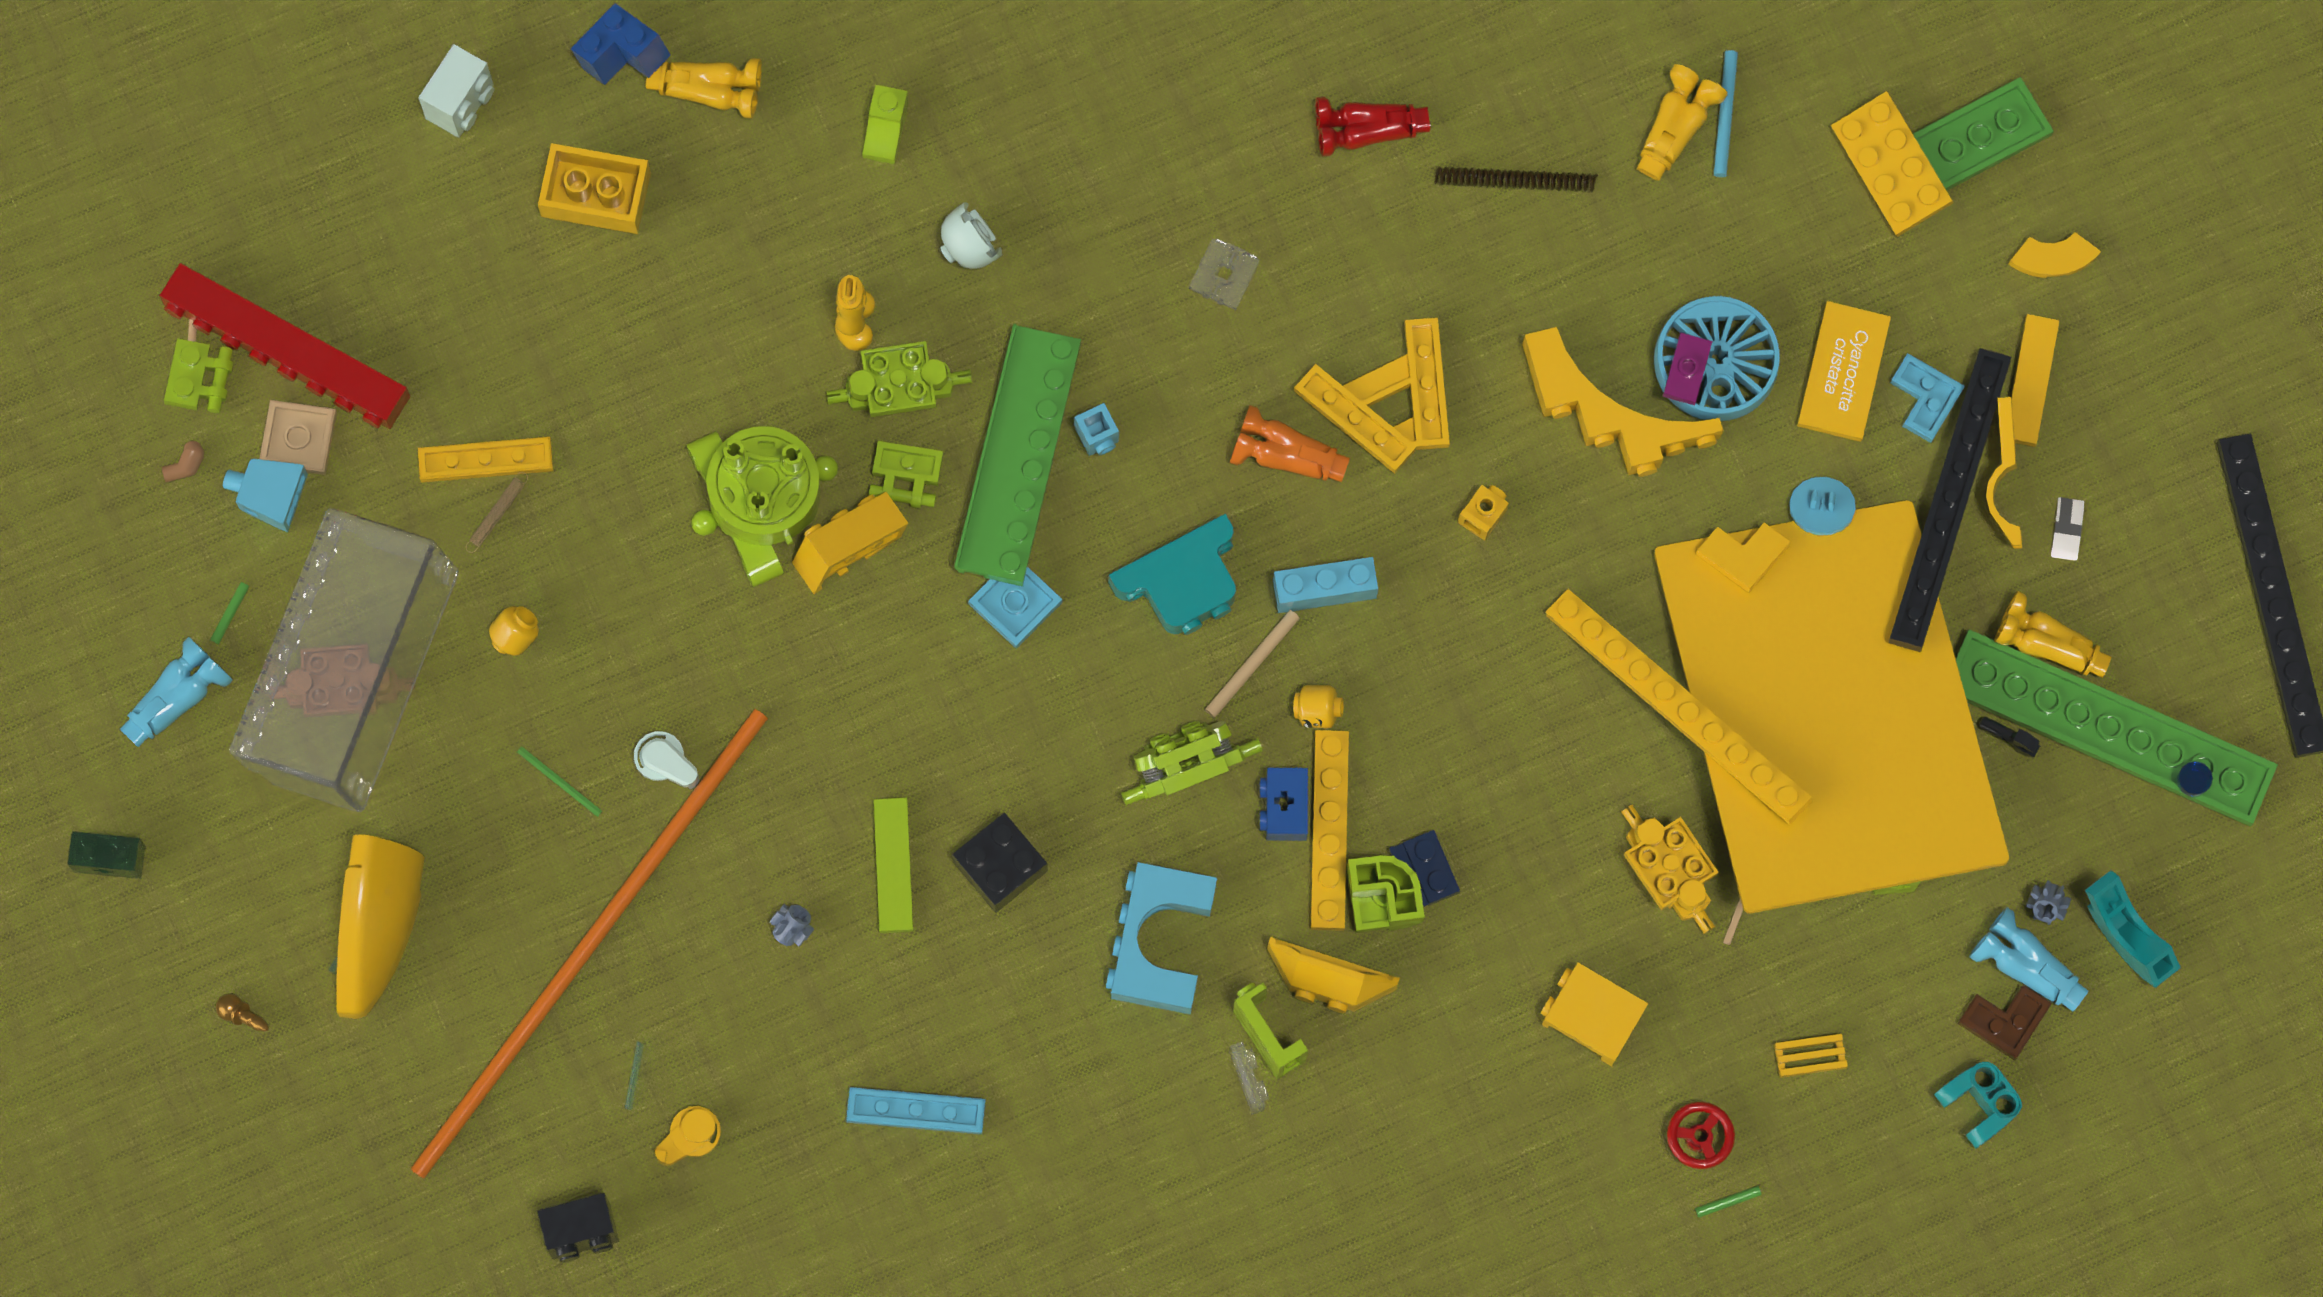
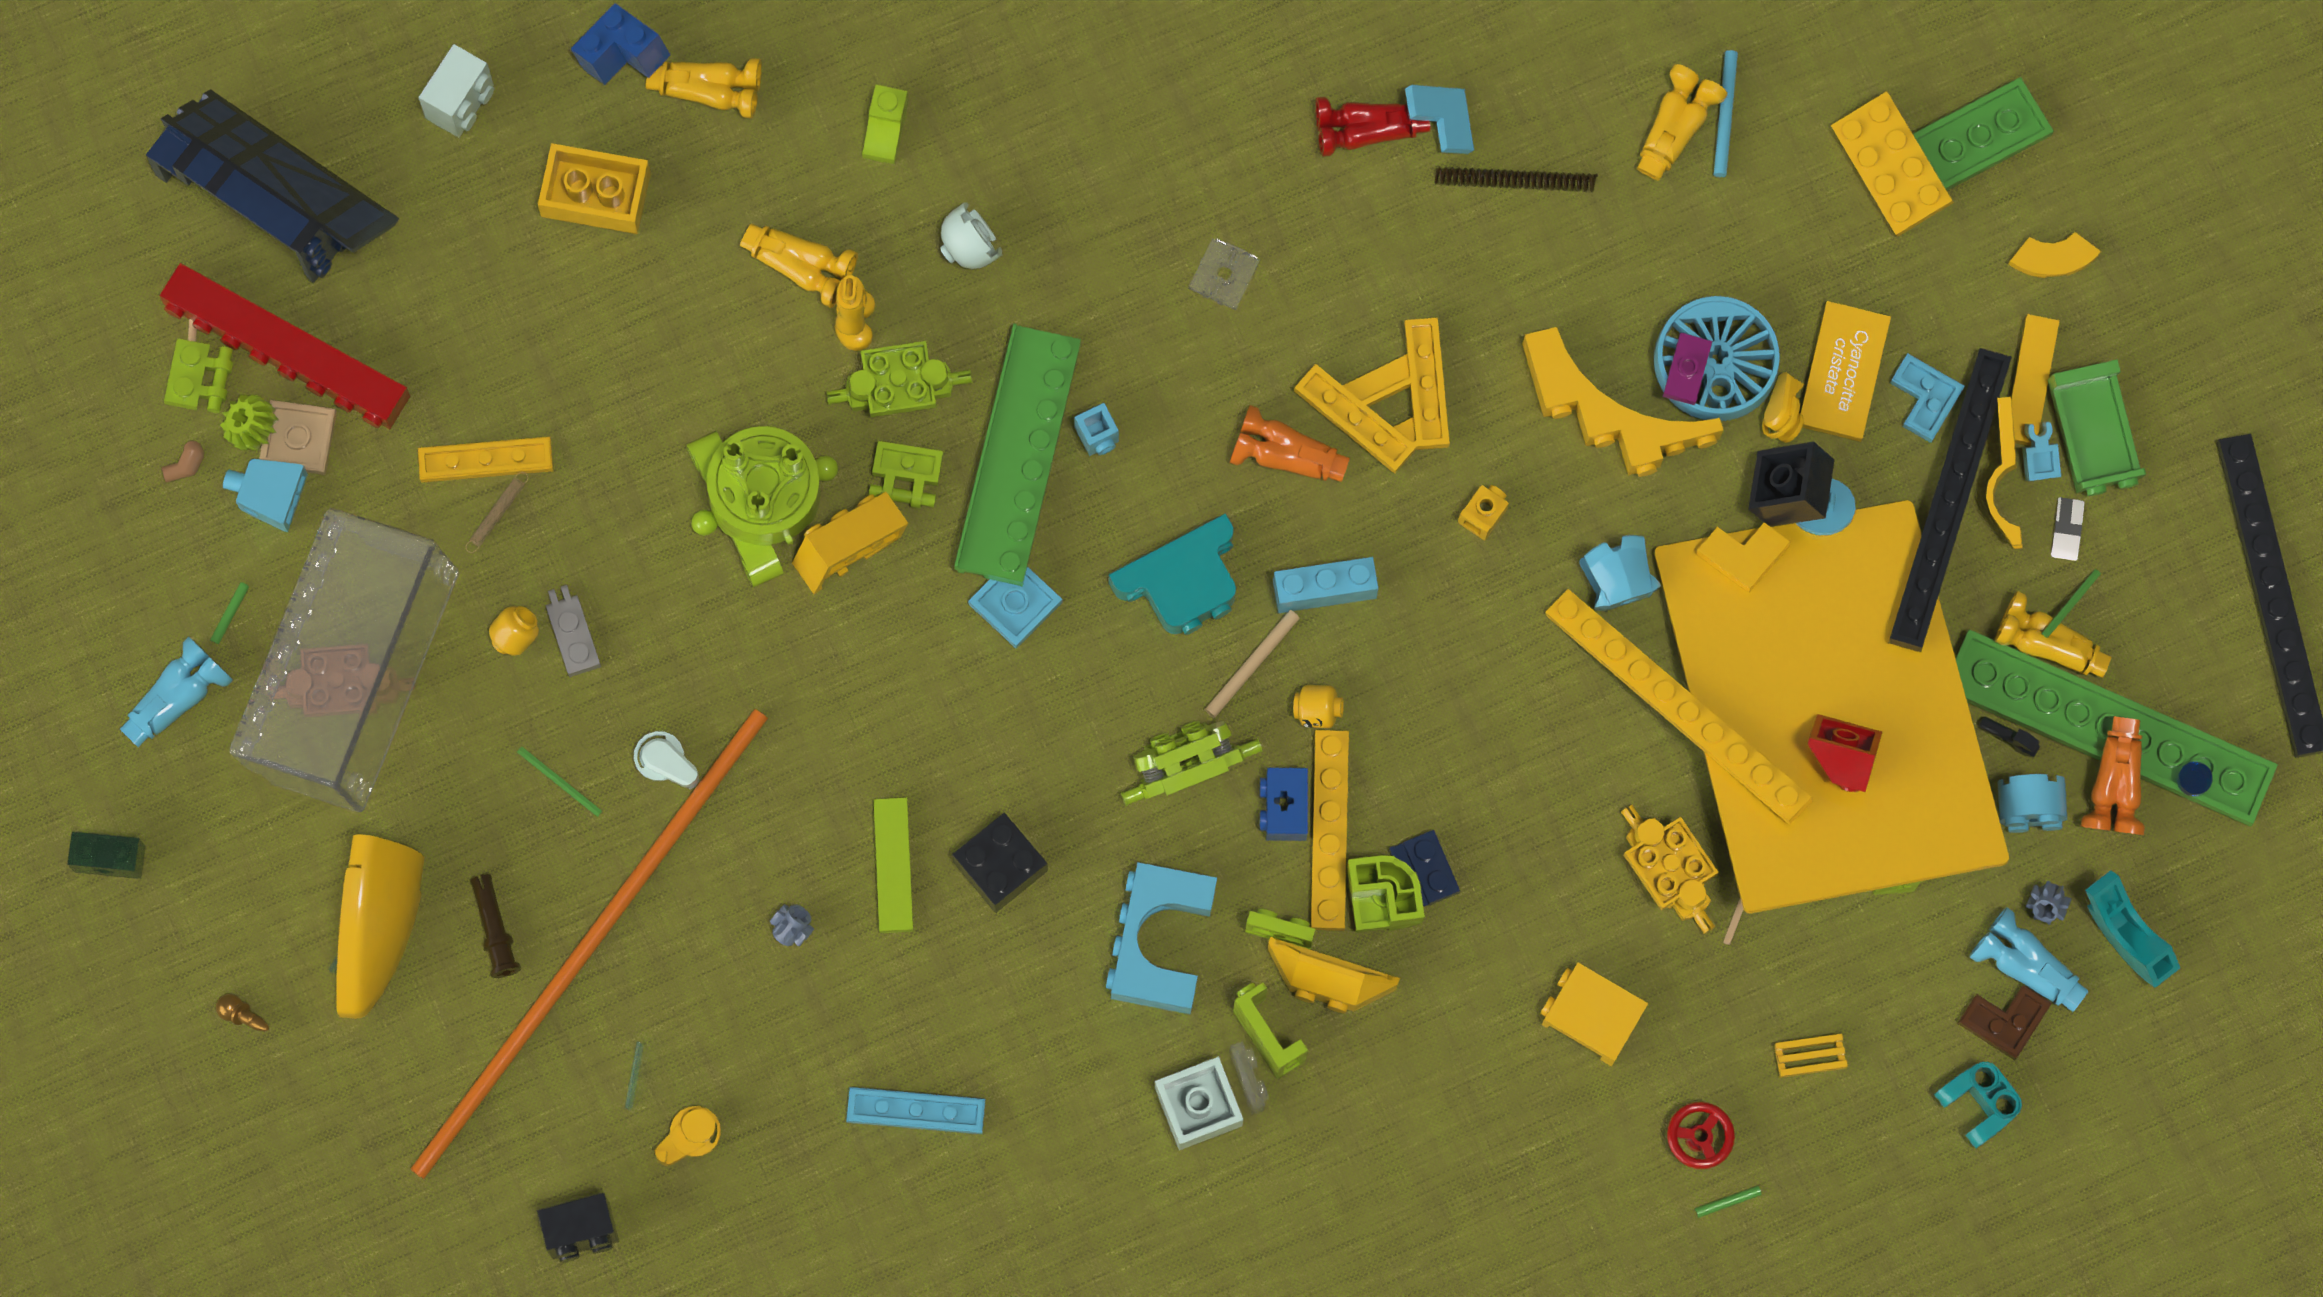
none -> dark blue panel [146,89,400,284]
none -> lime gear [220,394,279,451]
none -> dark brown pin [470,874,521,978]
none -> light grey hinge [545,585,601,677]
none -> yellow piece [740,223,858,308]
none -> light aqua brick [1154,1057,1243,1150]
none -> lime plate [1245,909,1315,949]
none -> medium azure tile [1405,85,1474,154]
none -> medium azure piece [1579,535,1661,612]
none -> black brick [1748,441,1835,527]
none -> yellow piece [1762,372,1804,443]
none -> red slope [1808,714,1883,792]
none -> medium azure brick [1997,774,2067,833]
none -> medium azure plate [2022,421,2061,481]
none -> bright green piece [2042,569,2101,638]
none -> bright green panel [2047,359,2146,497]
none -> orange piece [2080,716,2145,835]

